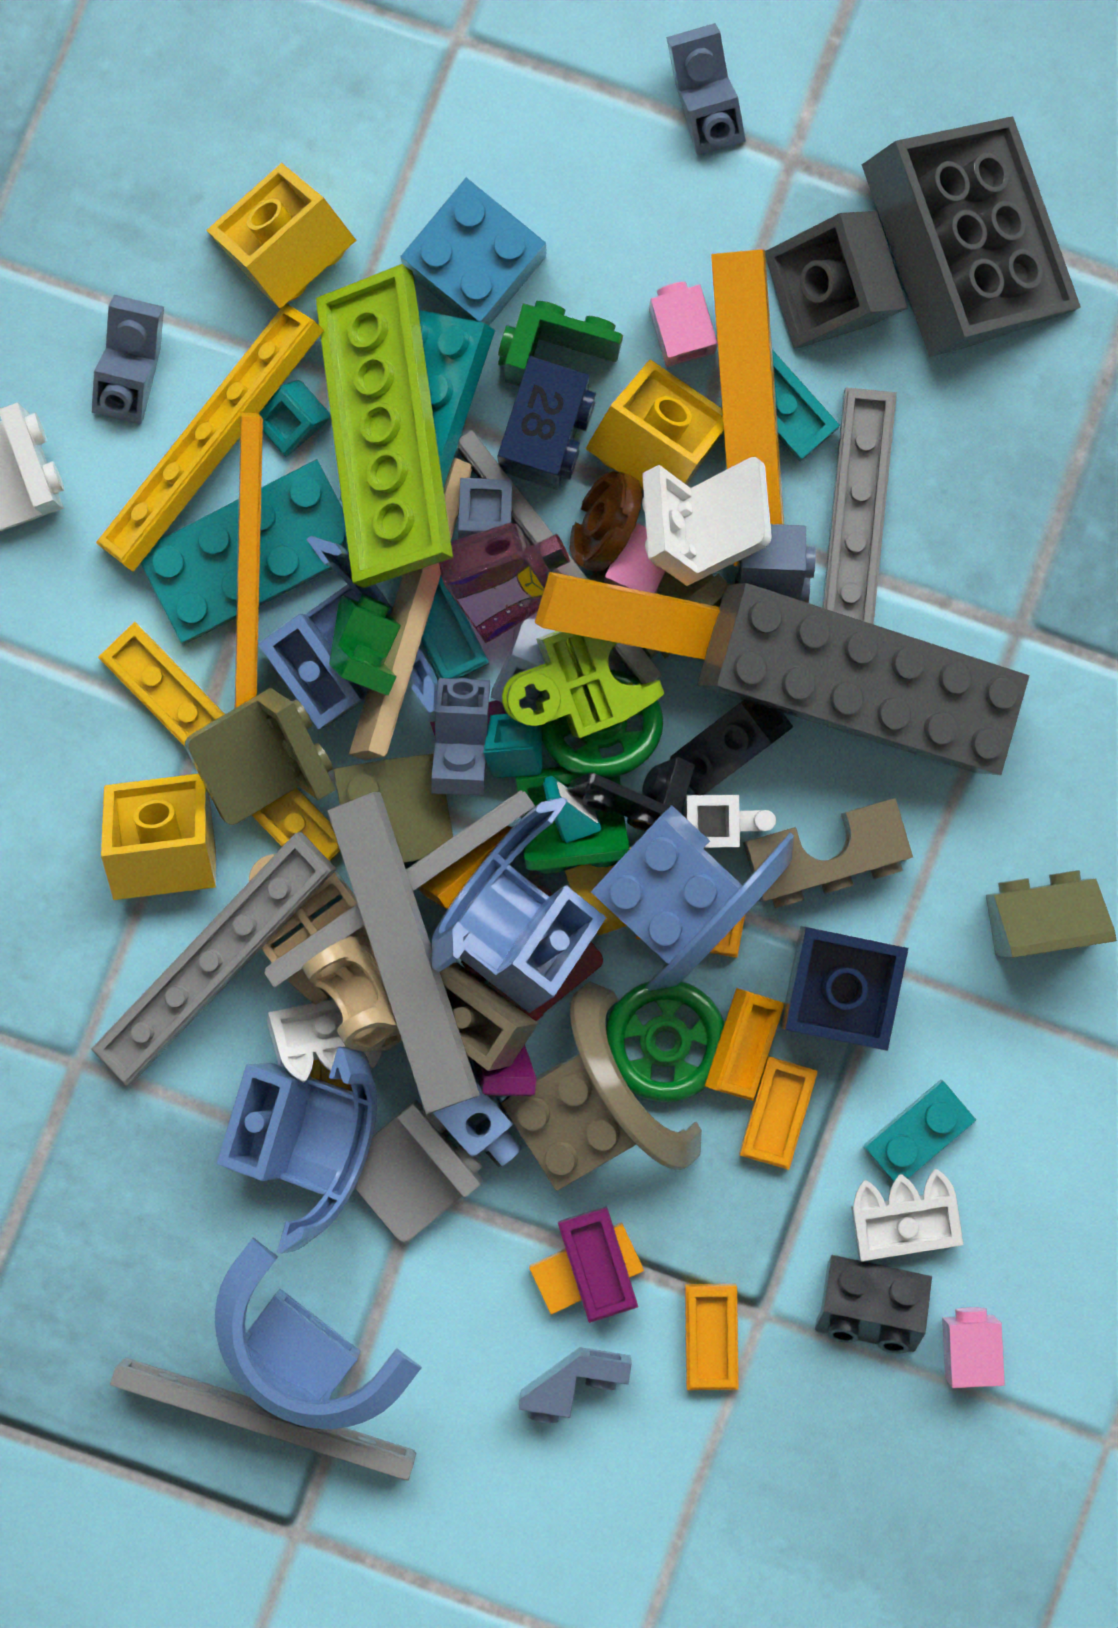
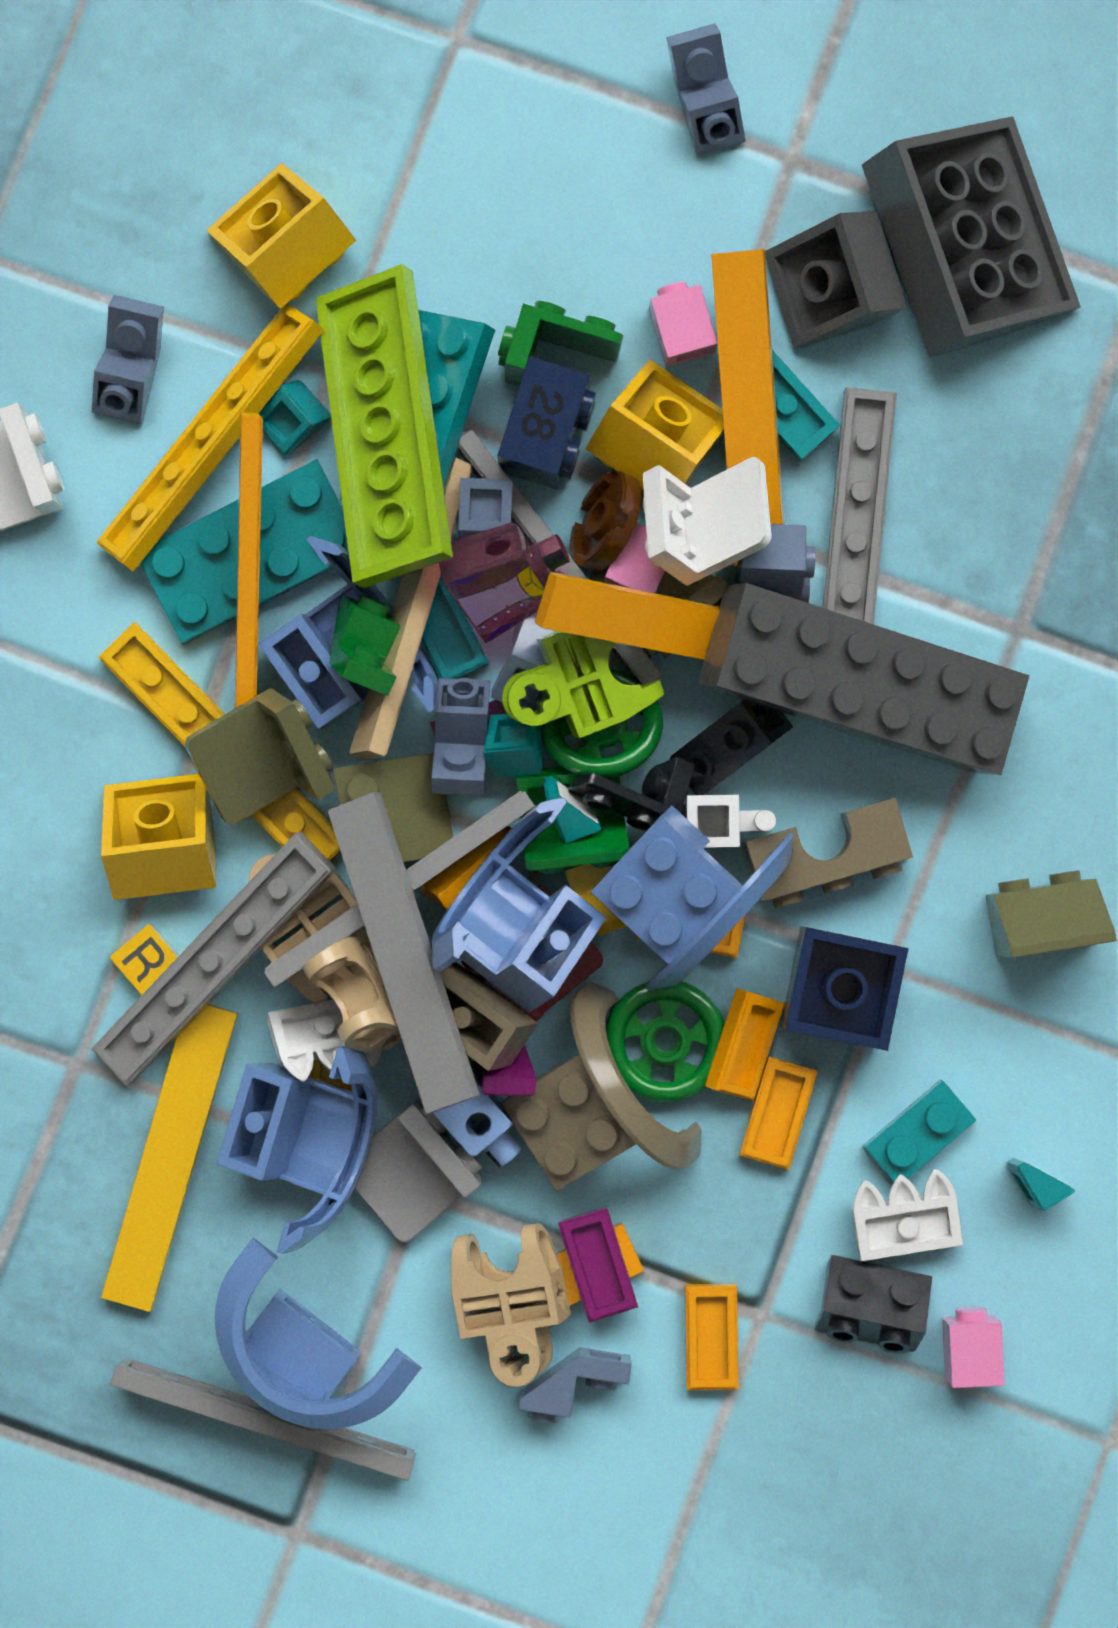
dark azure brick [400,177,546,325] -> none
none -> yellow tile [101,1004,239,1312]
none -> yellow tile [109,923,178,995]
none -> tan piece [451,1223,571,1387]
none -> teal slope [1007,1158,1075,1211]

